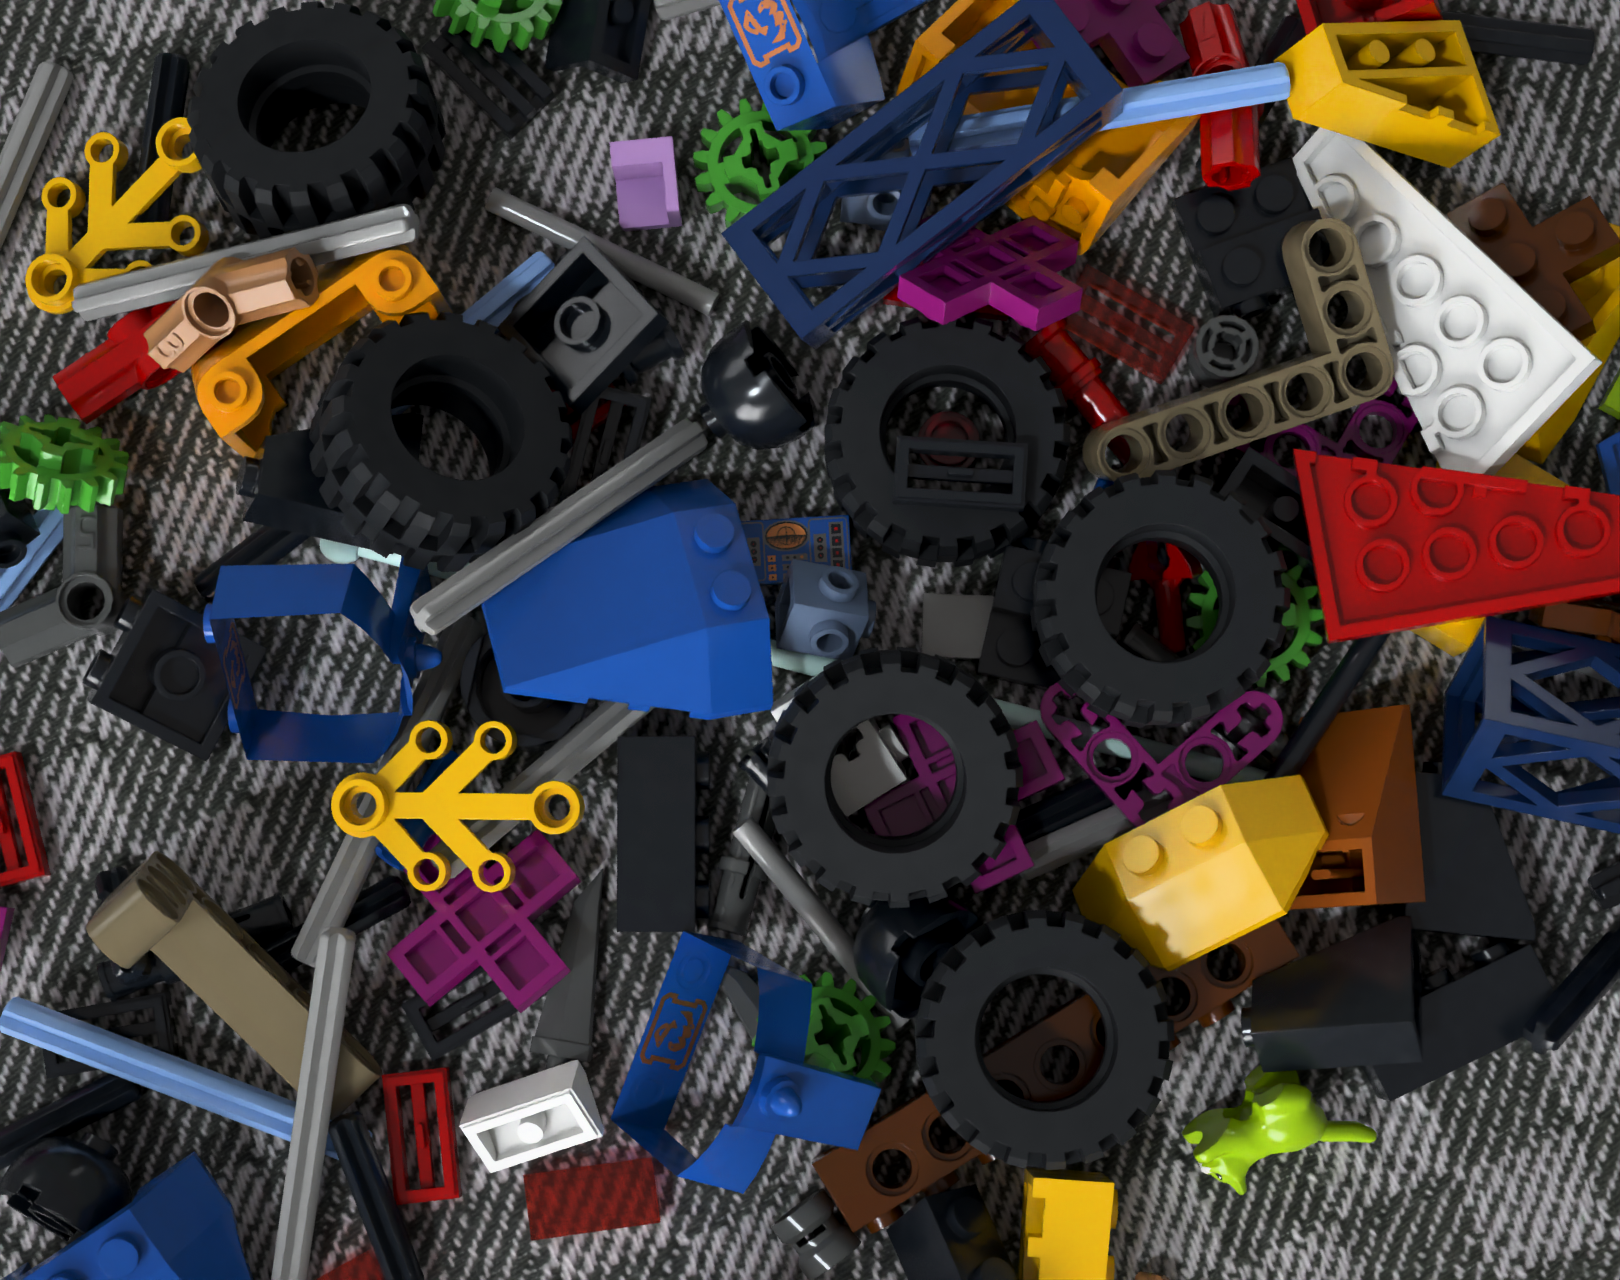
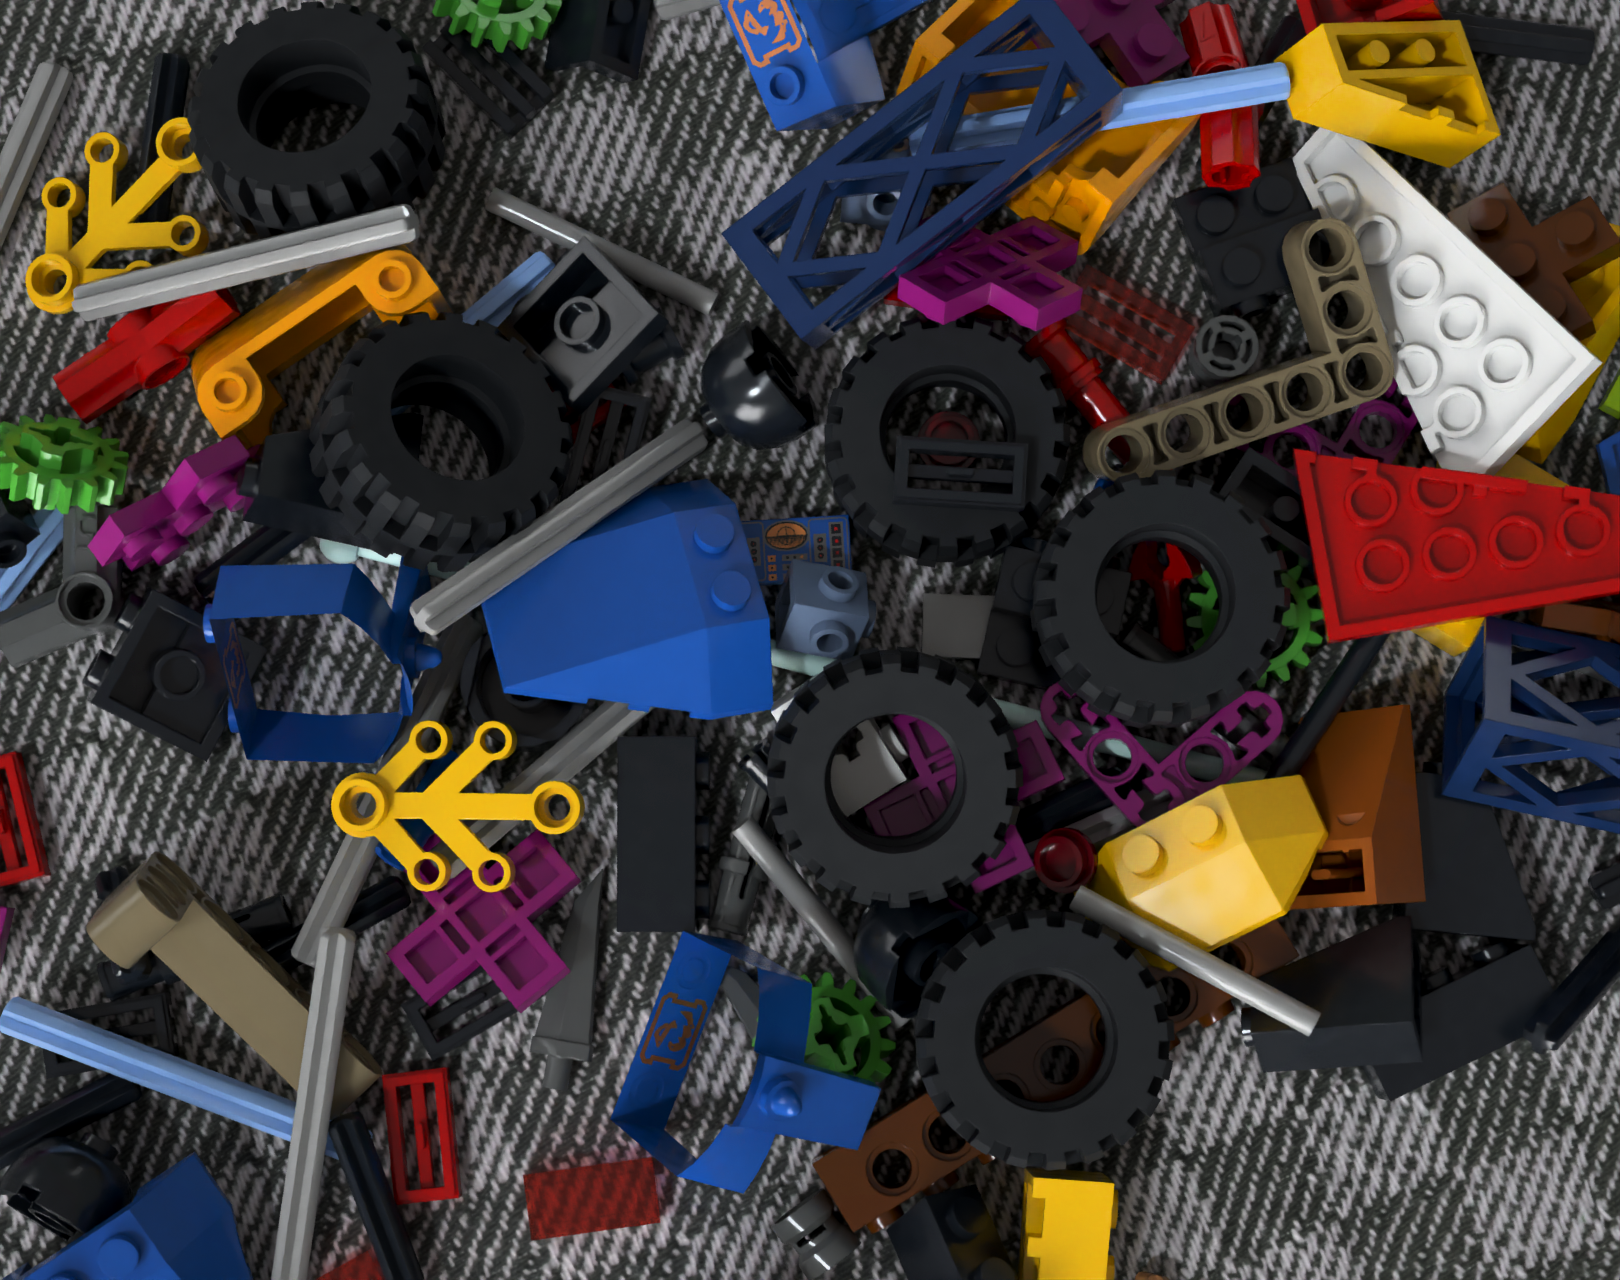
medium nougat piece [143,247,319,373] -> none
white slope [459,1060,604,1173] -> none
lavender panel [609,136,683,232] -> none
bright green gear [693,98,827,228] -> none
lime animal [1182,1065,1377,1195] -> none
none -> magenta plate [88,435,261,572]
none -> dark red plate [1033,828,1098,893]
none -> light grey bar [1069,885,1321,1037]

